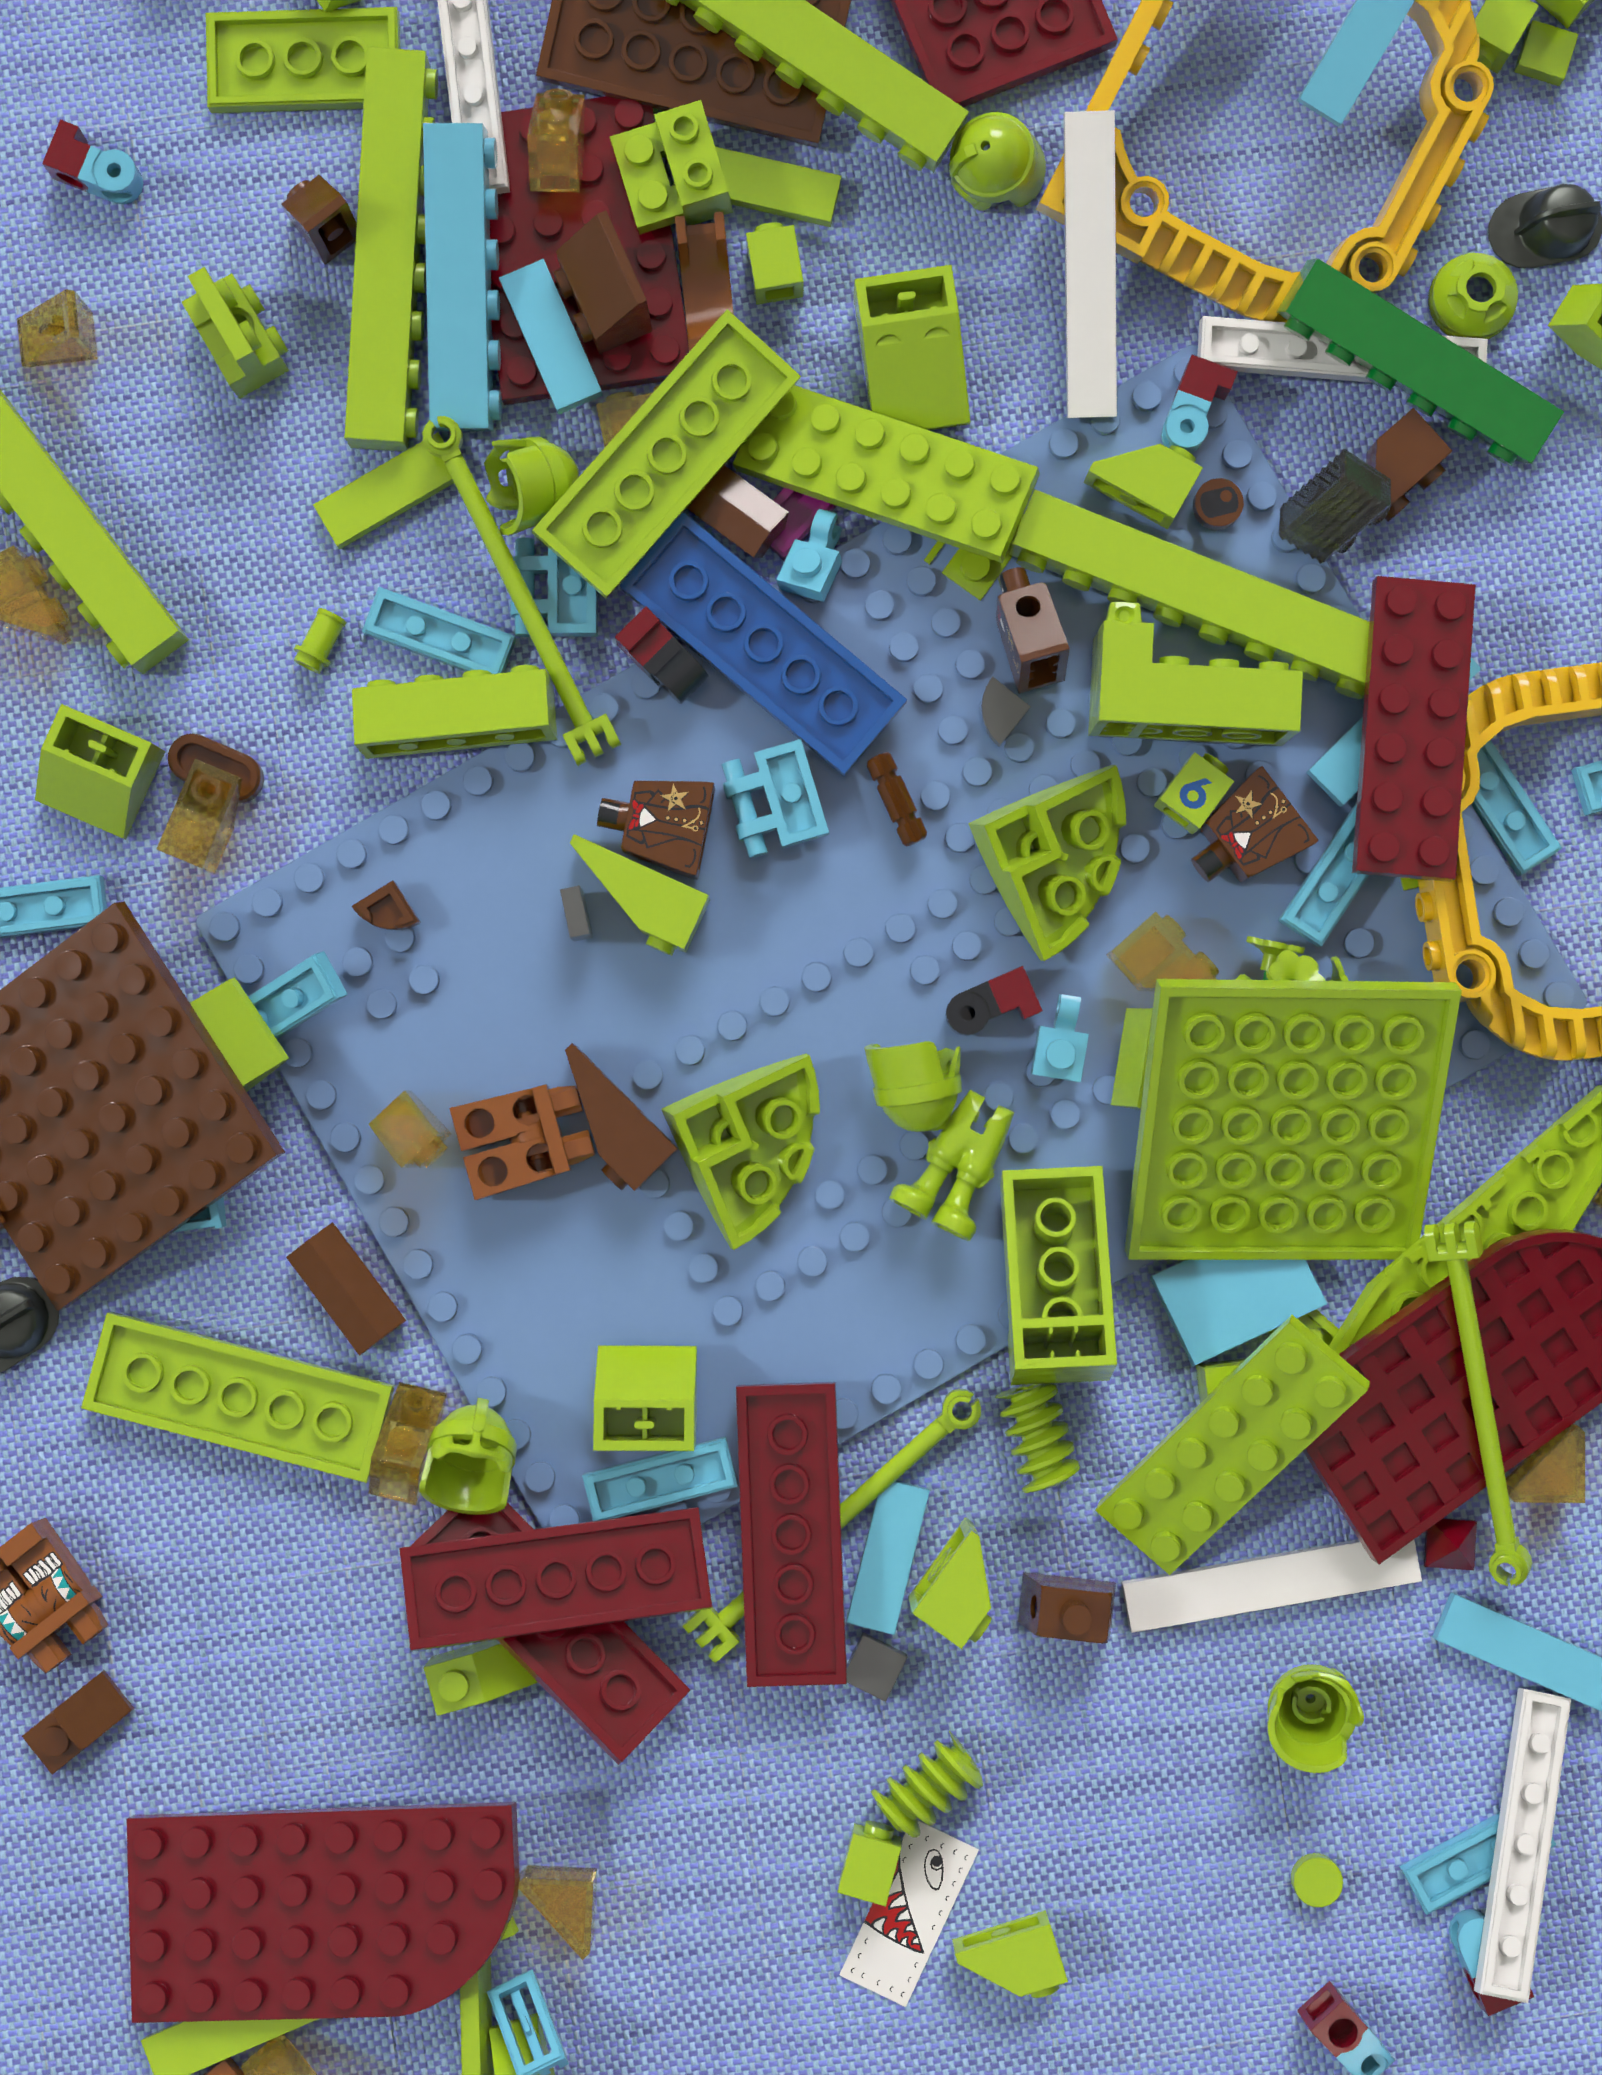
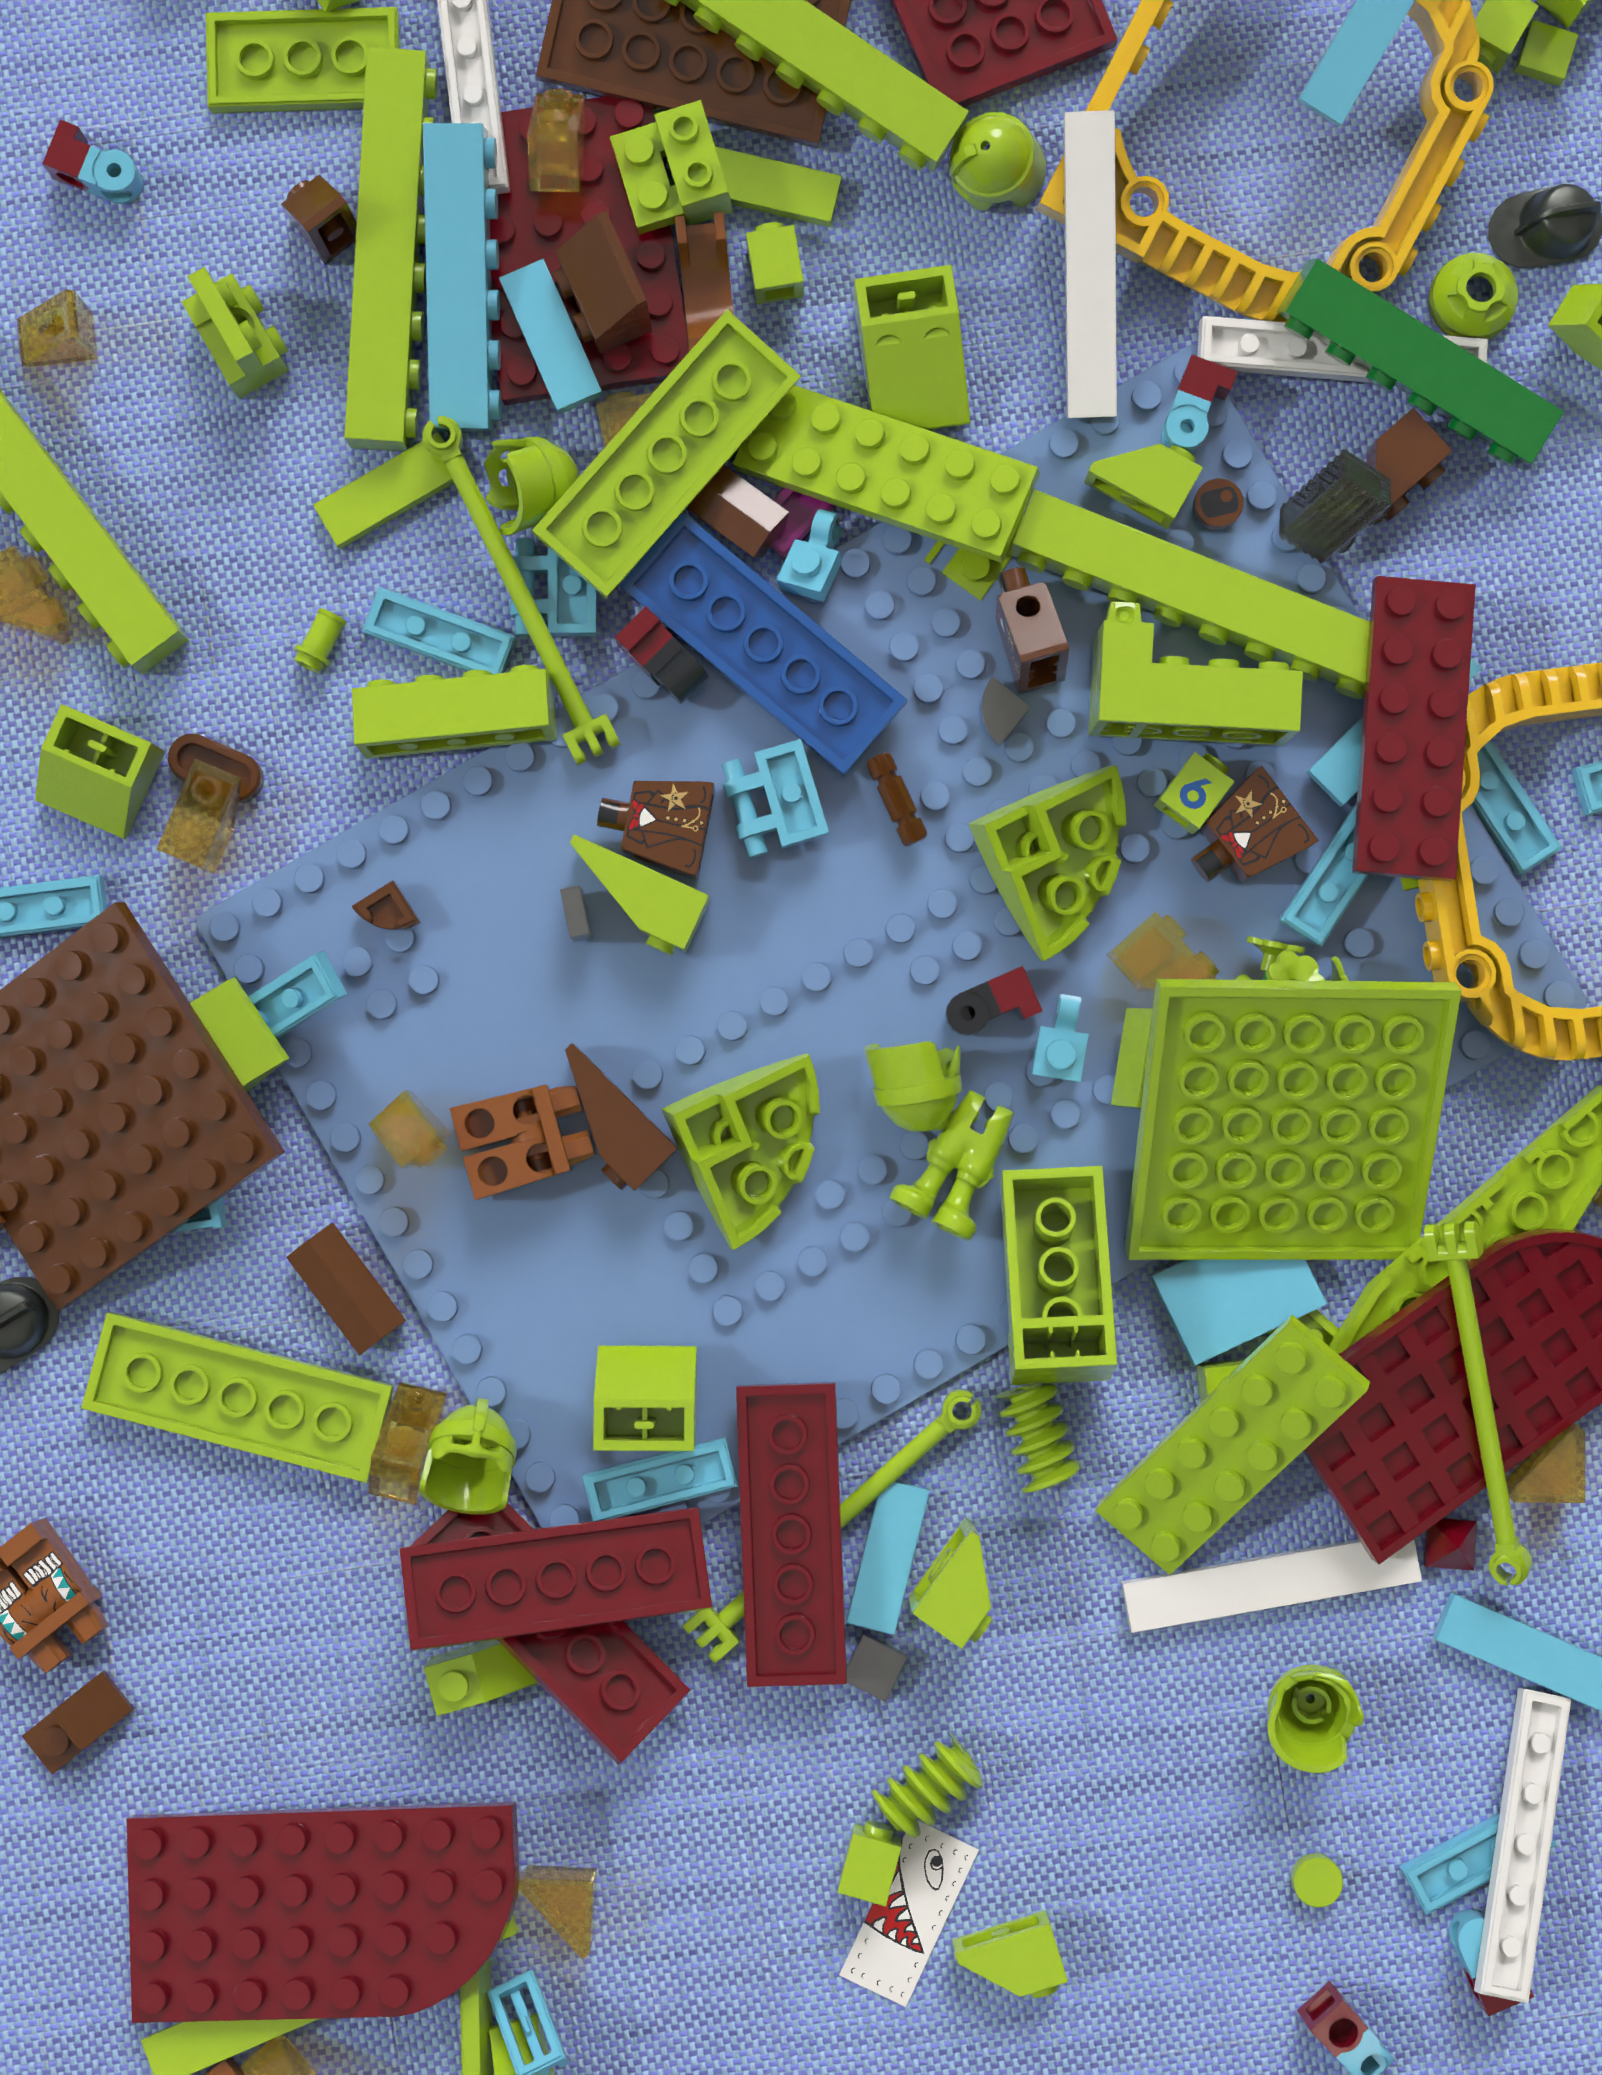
reddish brown torso [1018,1572,1116,1644] -> none

